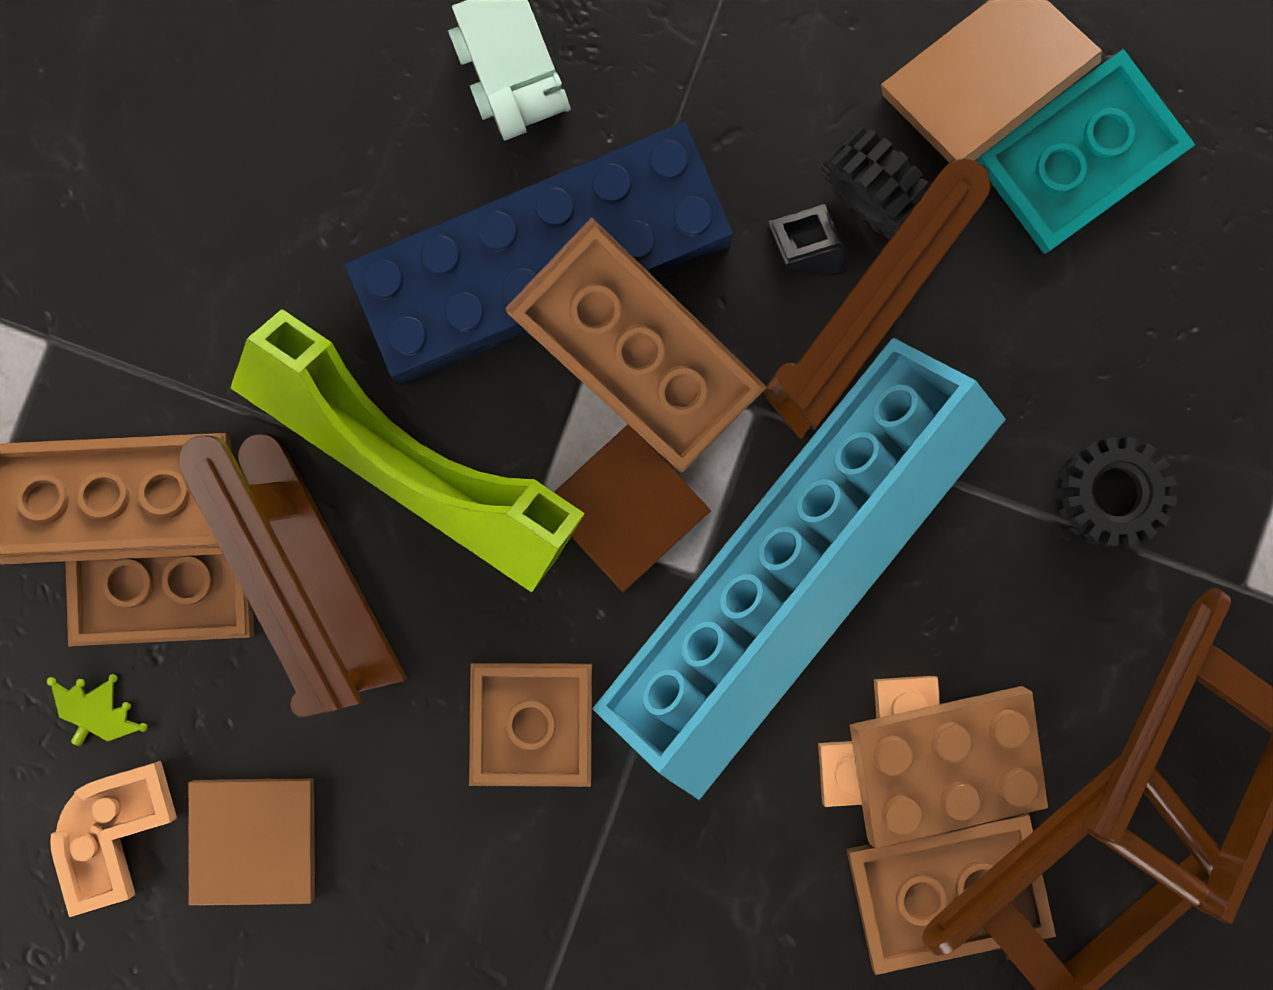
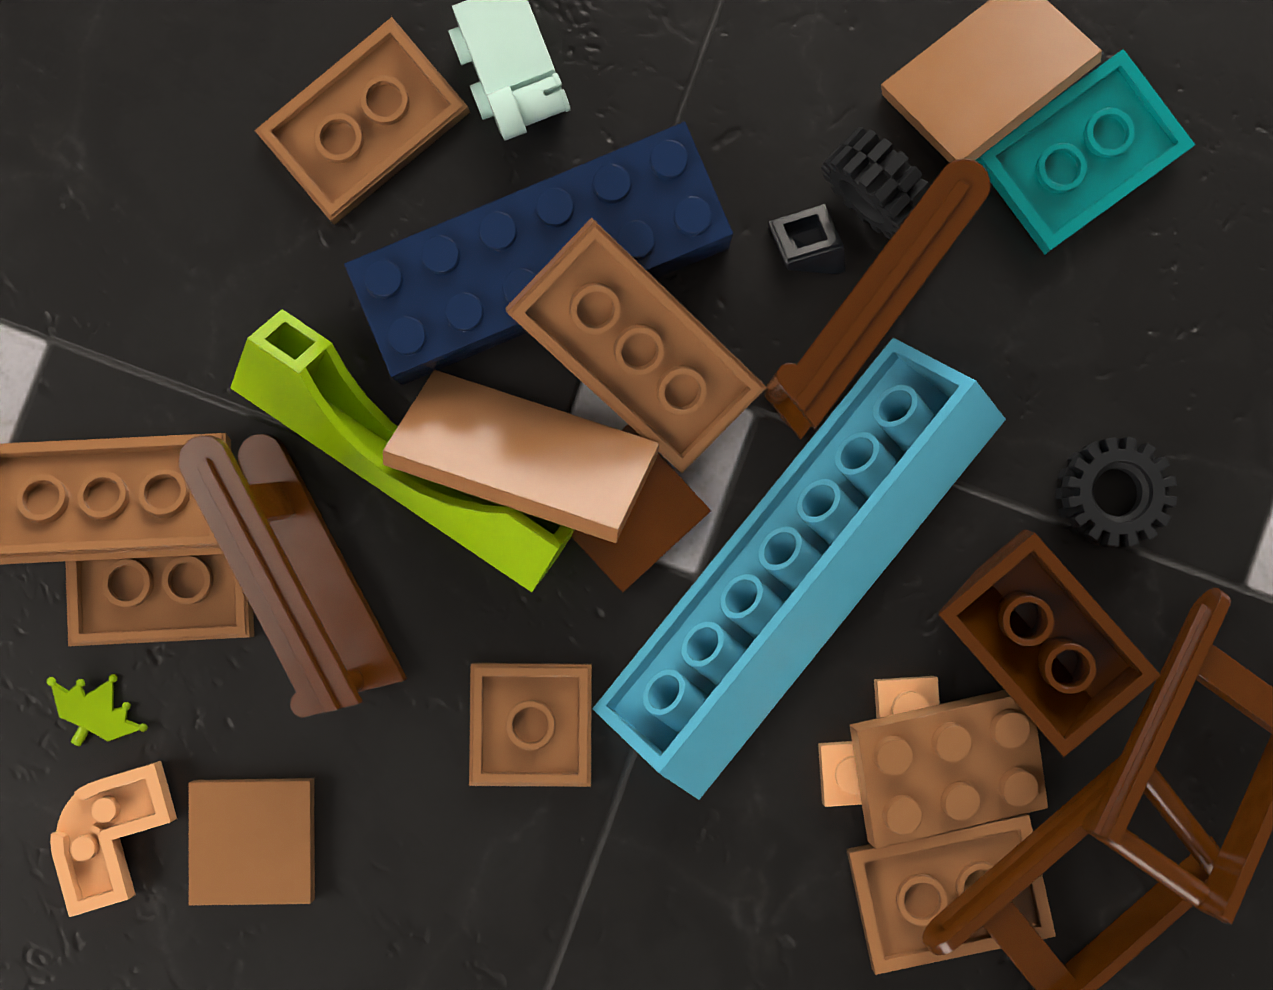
none -> medium nougat tile [255,17,470,225]
none -> medium nougat tile [383,370,659,543]
none -> reddish brown slope [938,529,1161,757]

